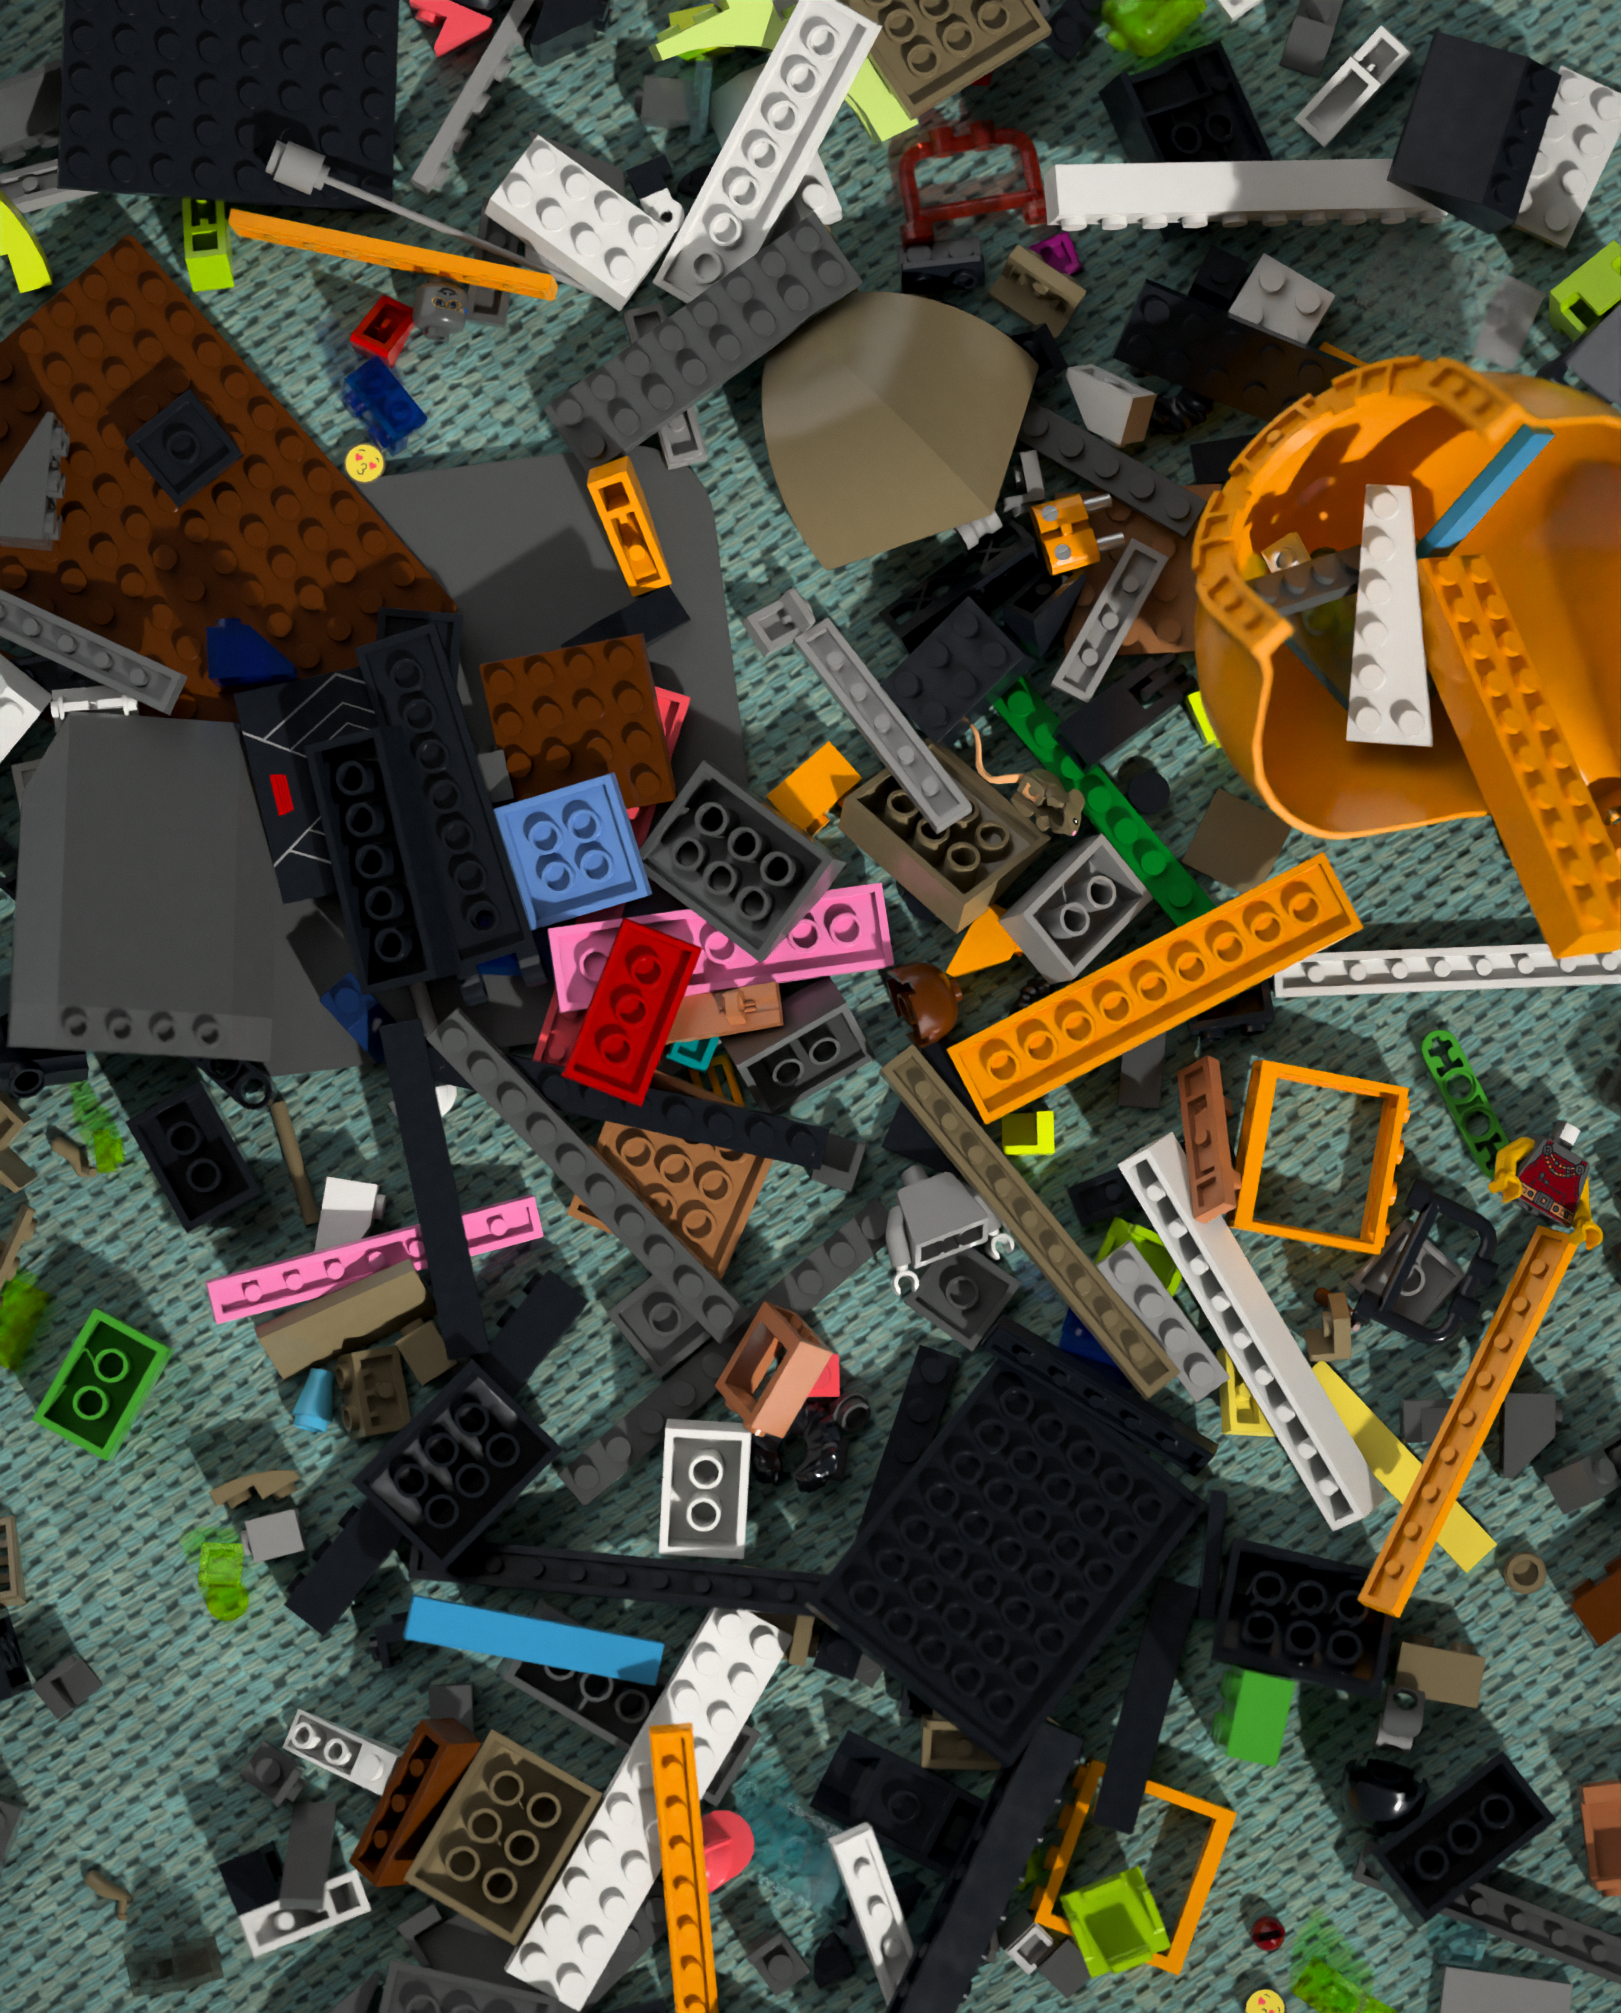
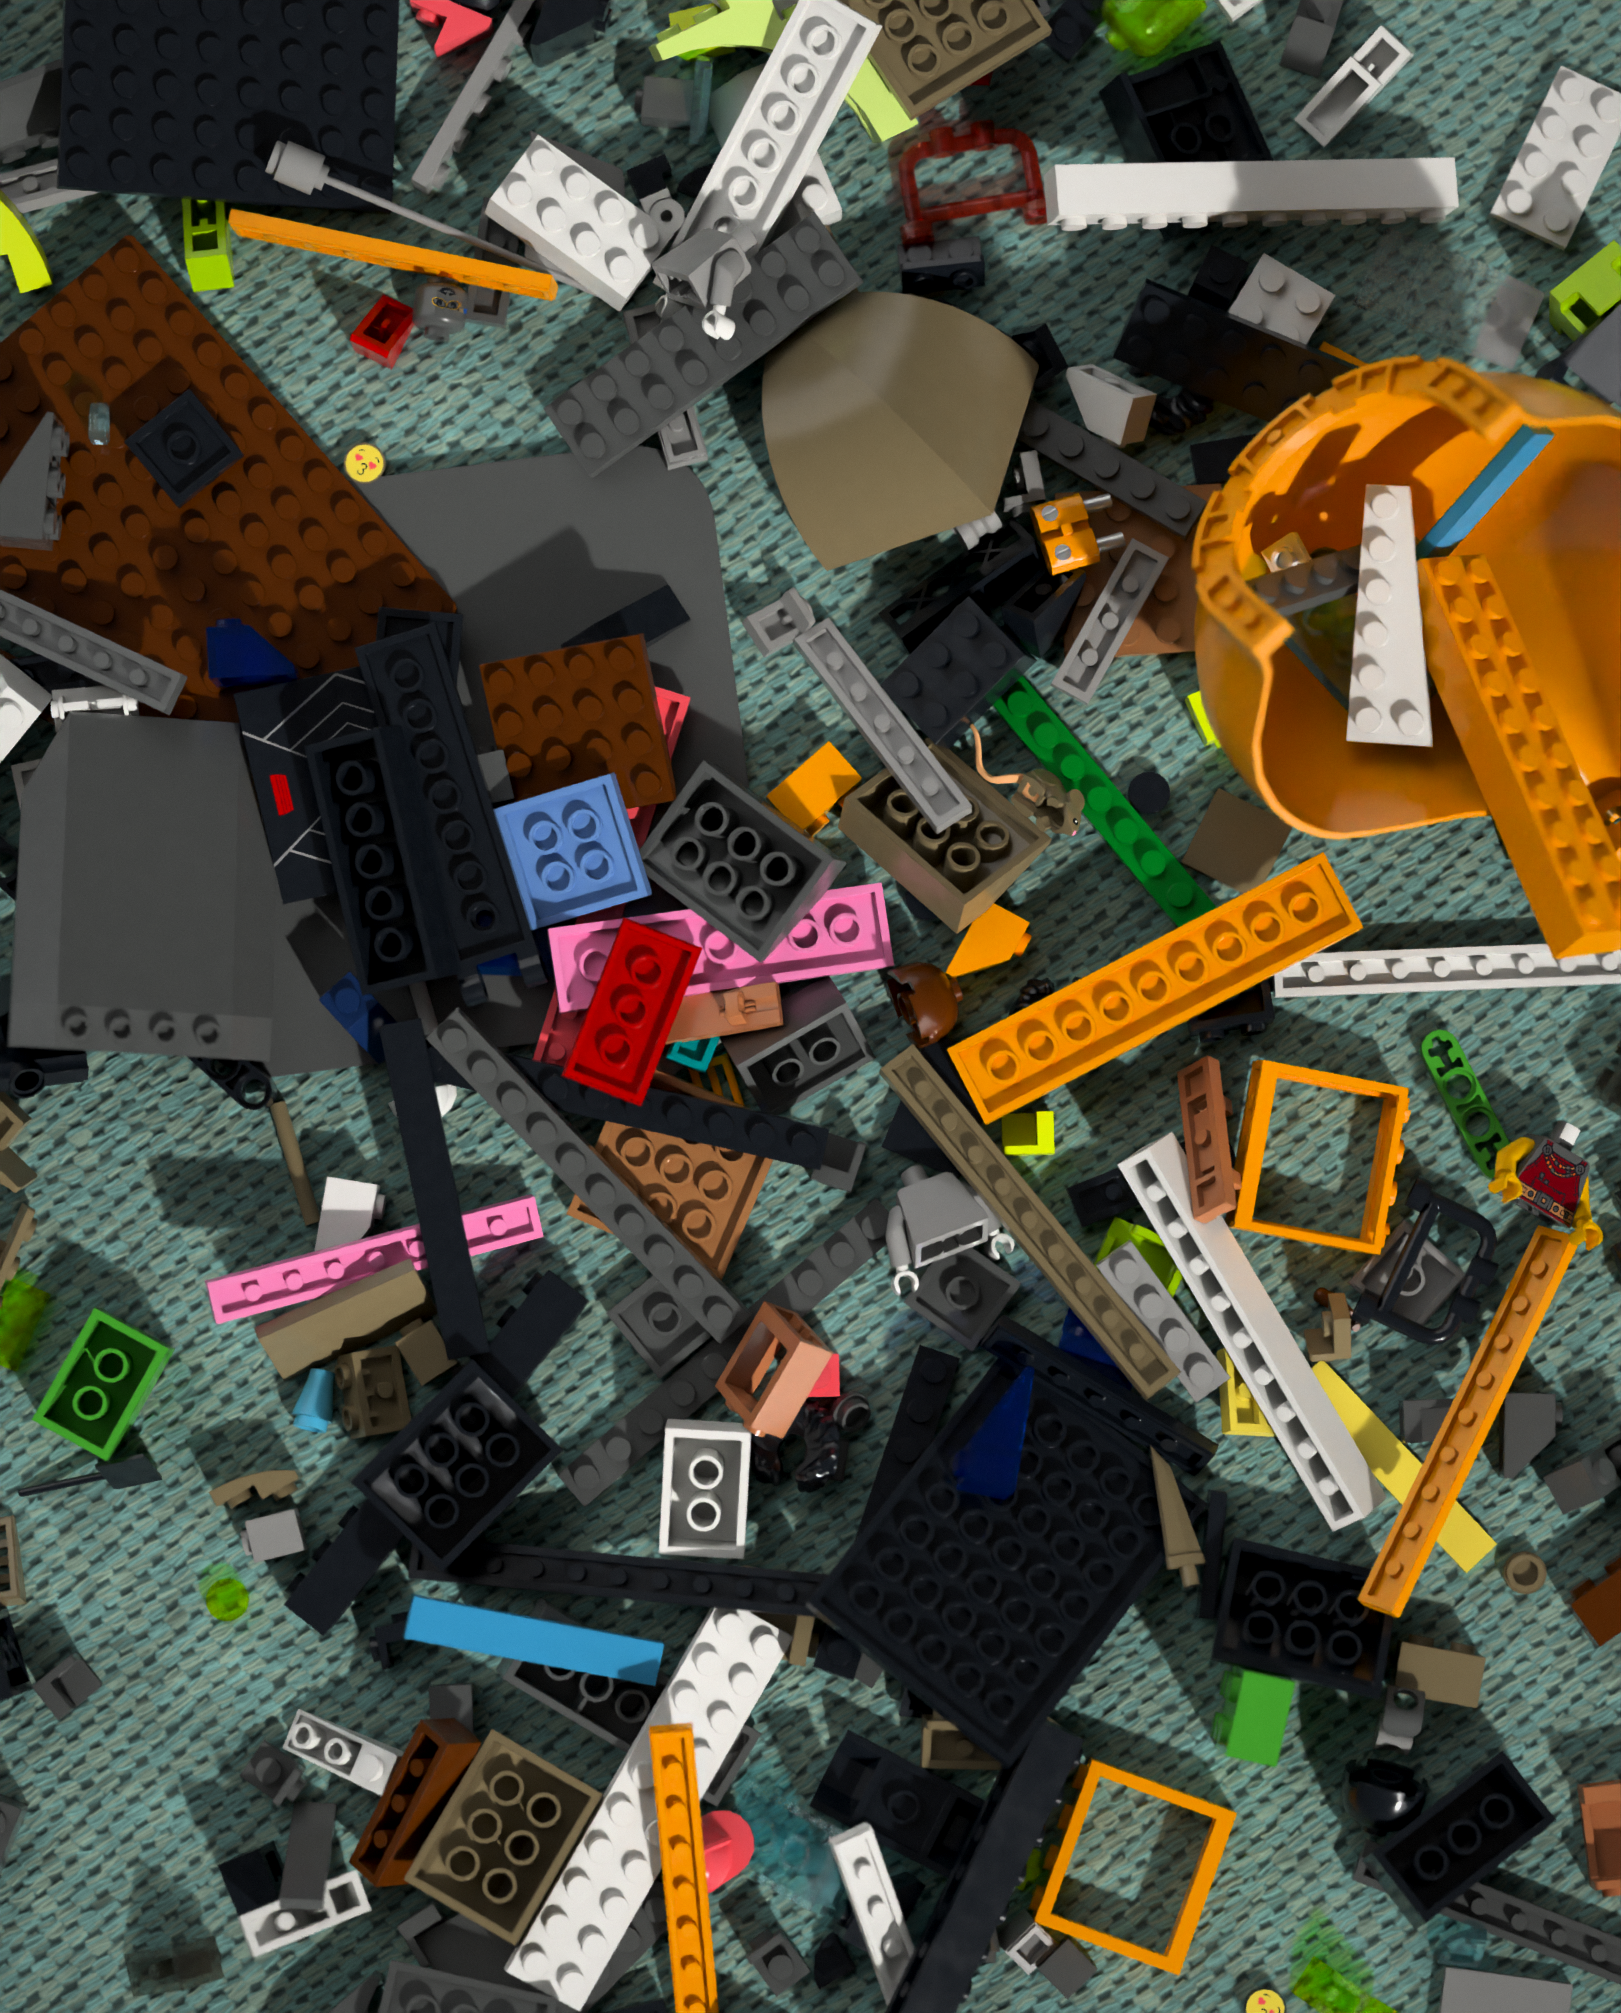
dark tan piece [50,1136,97,1177] -> none
dark tan piece [85,1870,132,1921] -> none
clear neon green plate [93,1129,126,1174] -> none
black brick [126,1081,267,1234] -> none
clear neon green tile [198,1542,245,1588] -> none
clear blue bracket [341,356,427,457] -> none
light orange slope [587,455,672,597] -> none
dark tan bracket [988,245,1087,340] -> none
light grey brick [998,833,1154,985] -> none
magenta tile [1028,231,1083,276] -> none
black hinge [1052,652,1198,776] -> none
lime panel [1059,1865,1171,1979] -> none
black tile [1090,1576,1199,1835] -> none
dark grey tile [1117,1032,1166,1110] -> none
dark red hinge [1251,1916,1286,1951] -> none
black slope [1387,32,1562,235] -> none
none -> black piece [18,1454,162,1497]
none -> clear light blue tile [89,402,110,445]
none -> light grey torso [651,224,757,340]
none -> clear blue slope [952,1366,1035,1500]
none -> dark tan bar [1150,1445,1206,1589]

